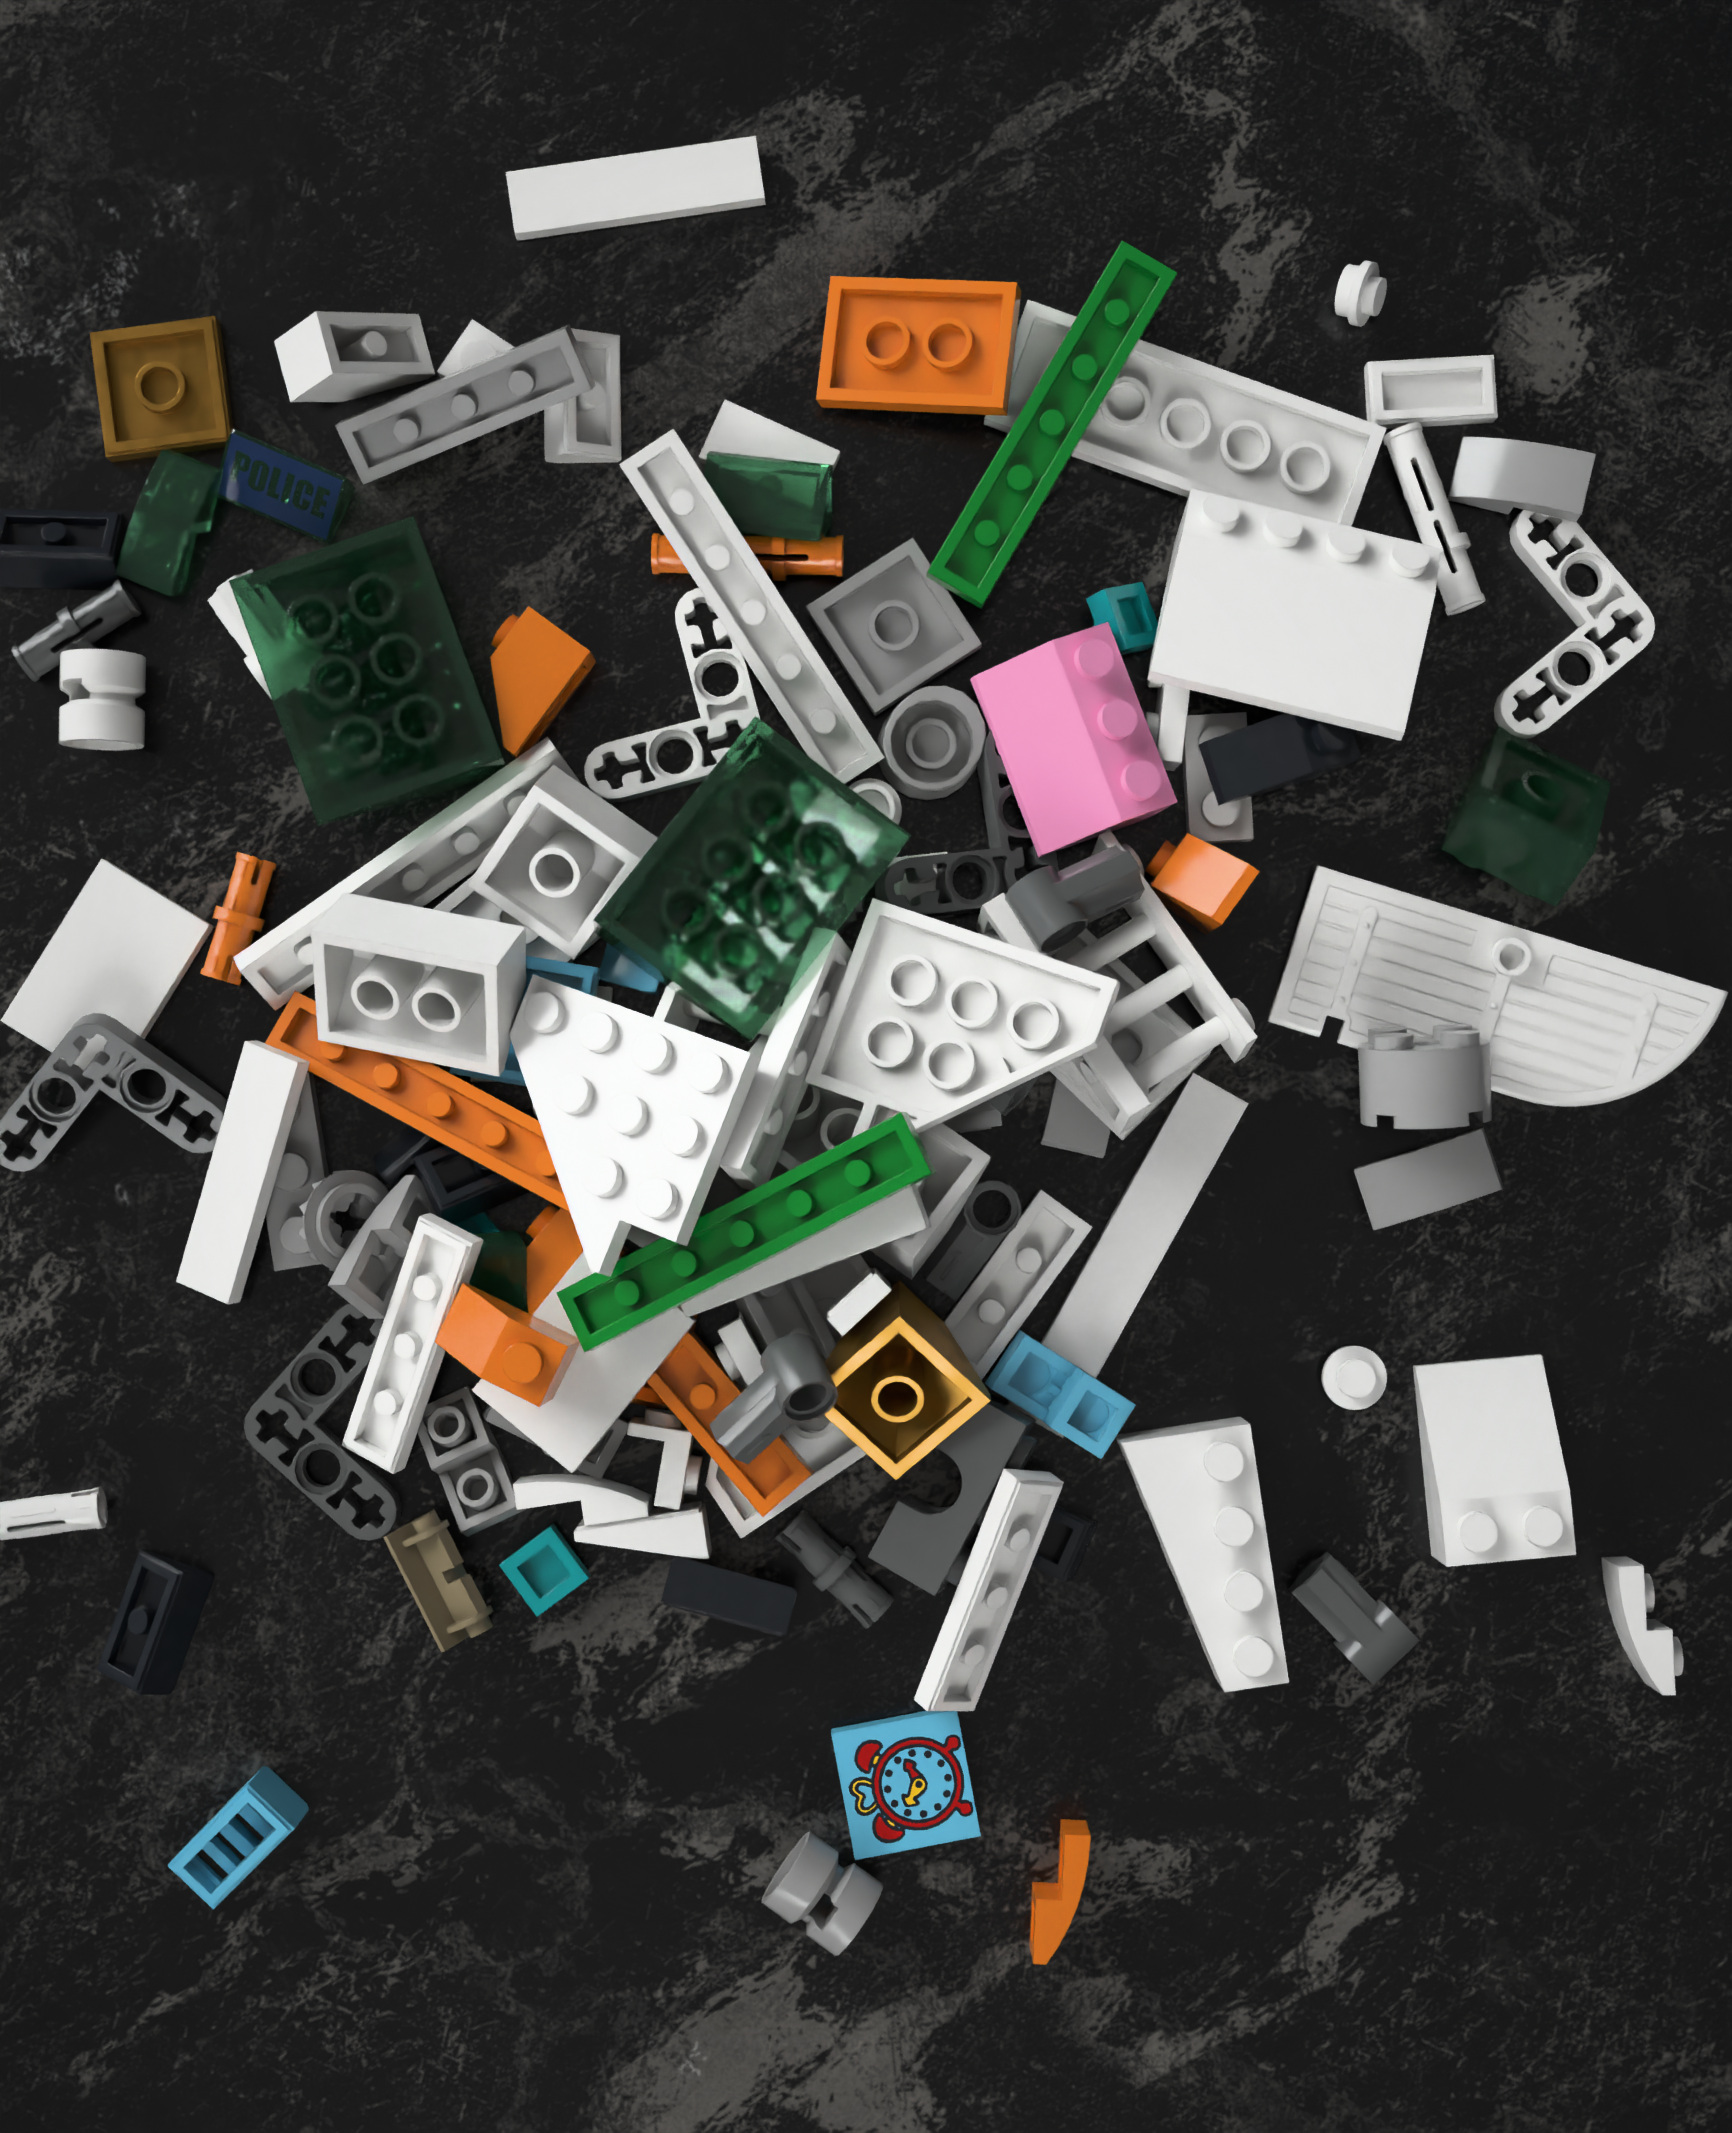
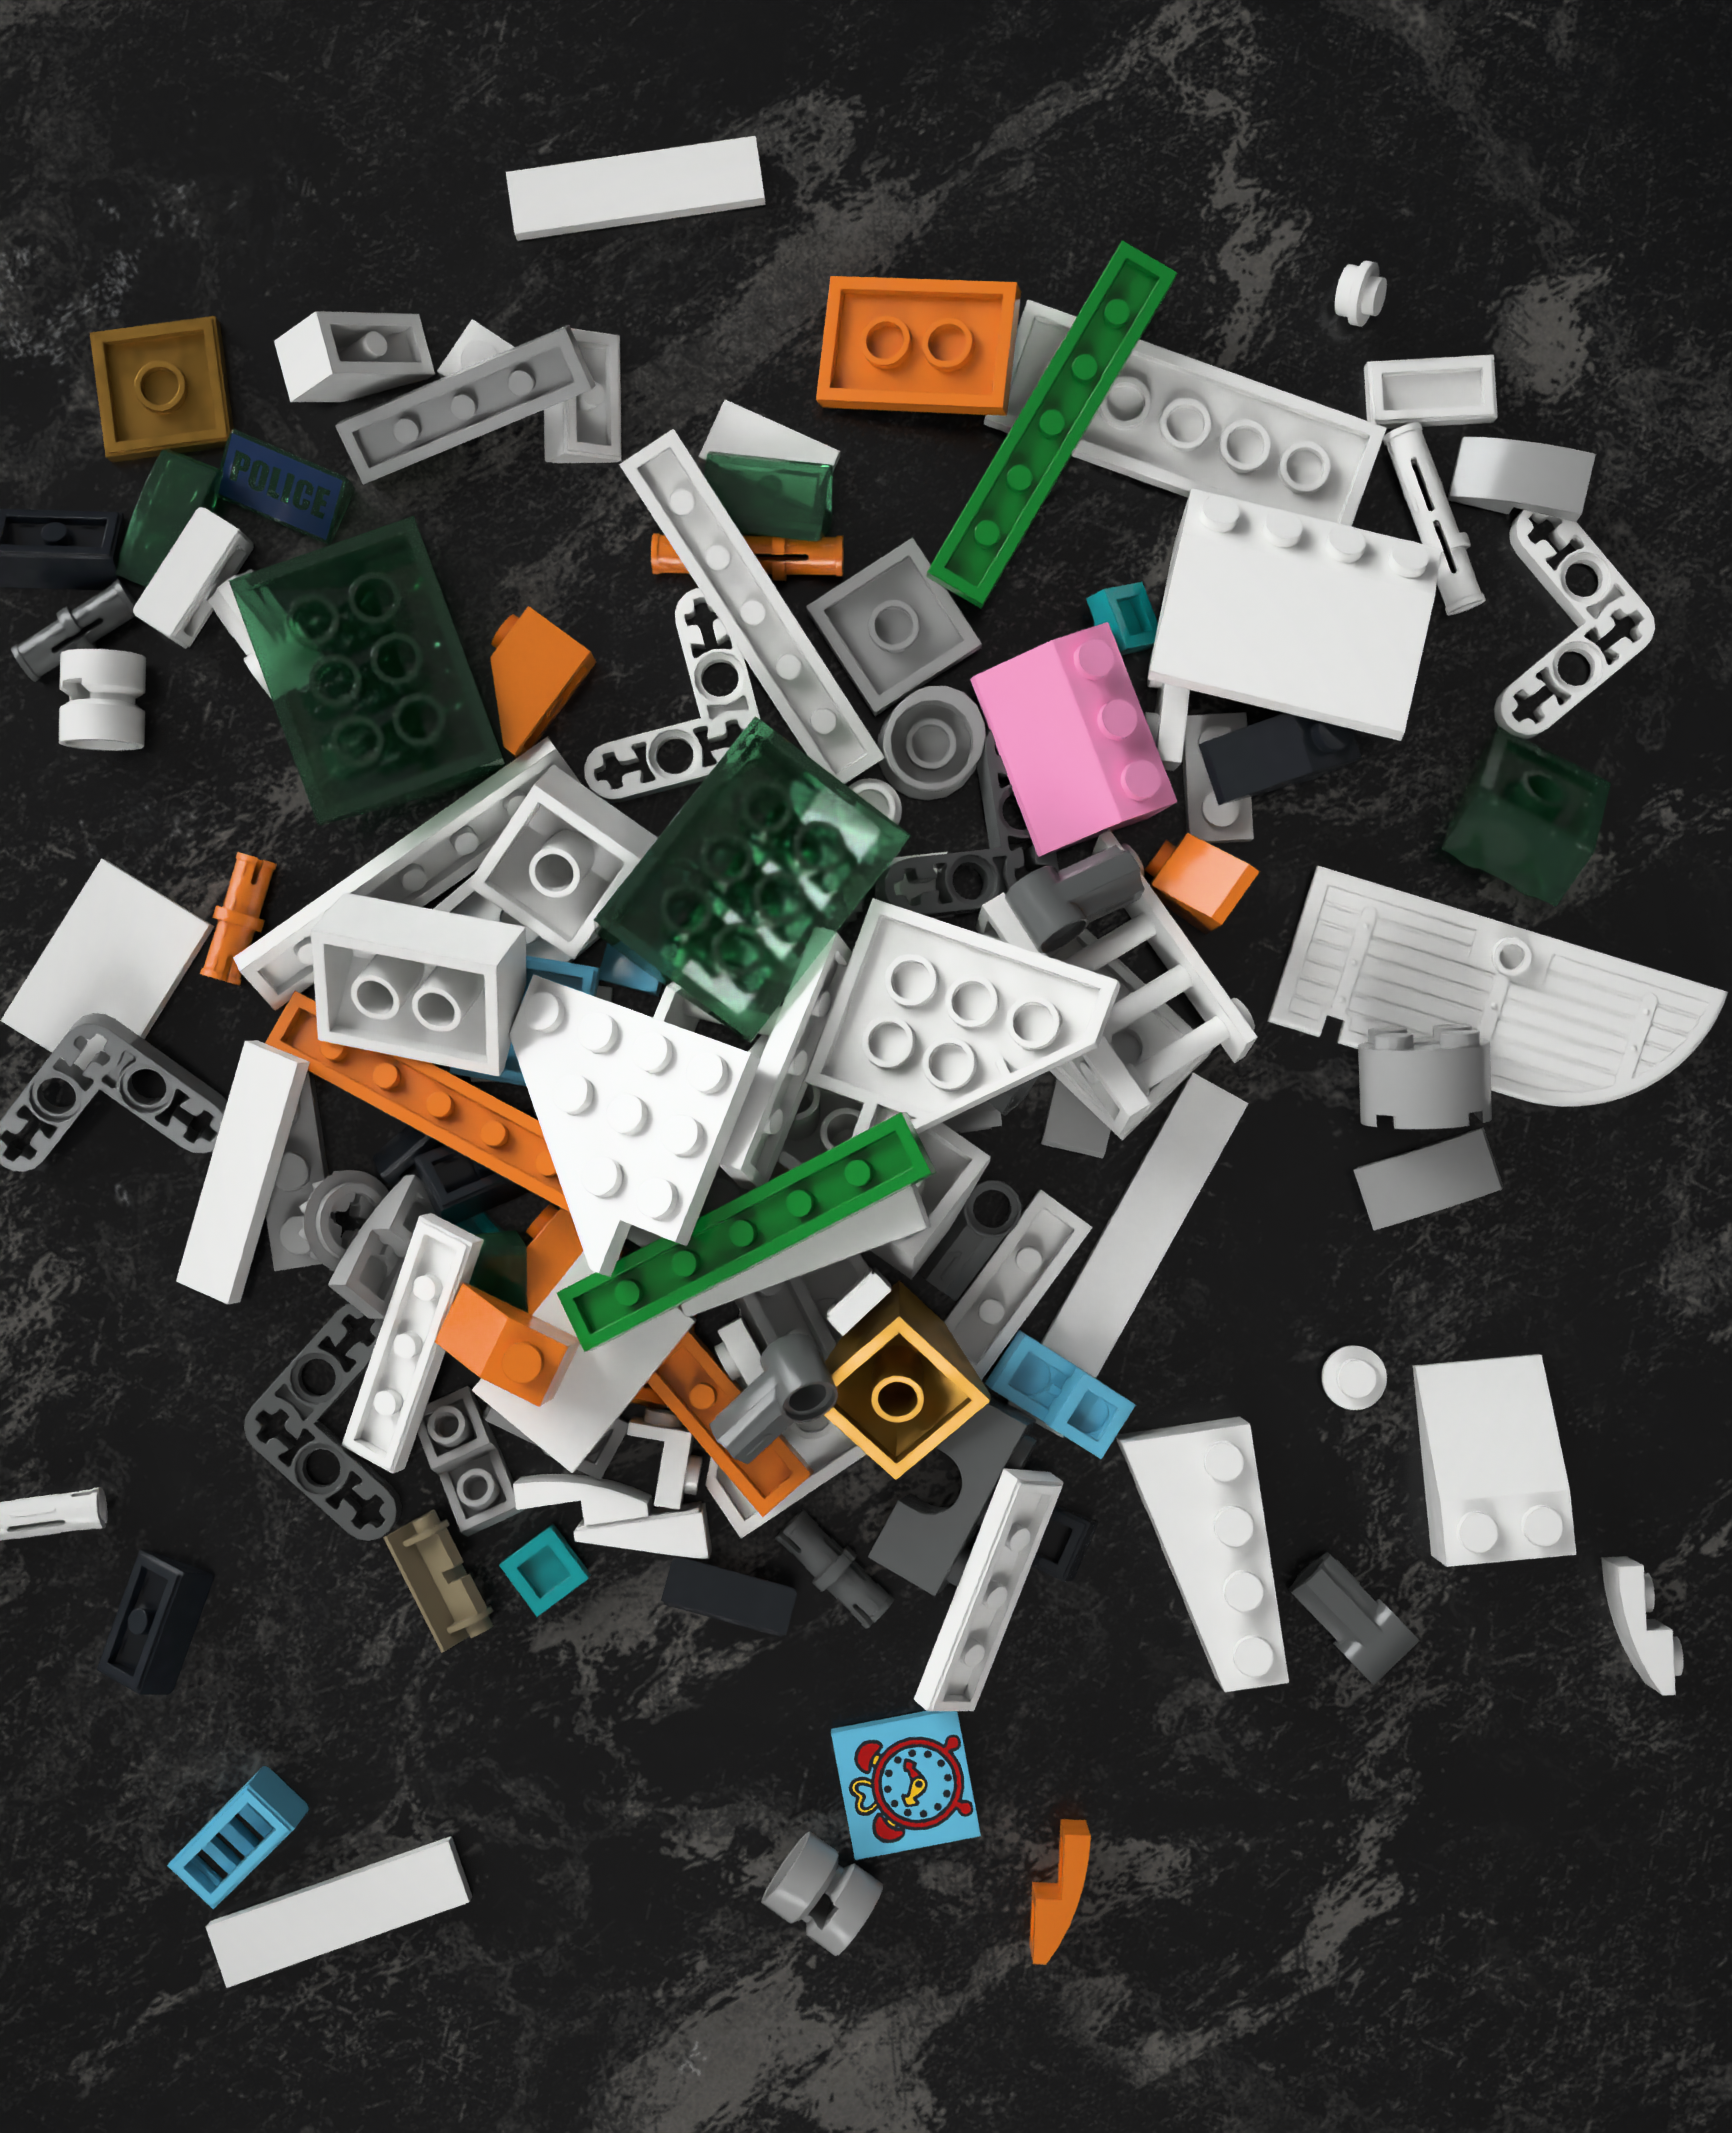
none -> white slope [133,507,254,649]
none -> white tile [206,1836,472,1988]

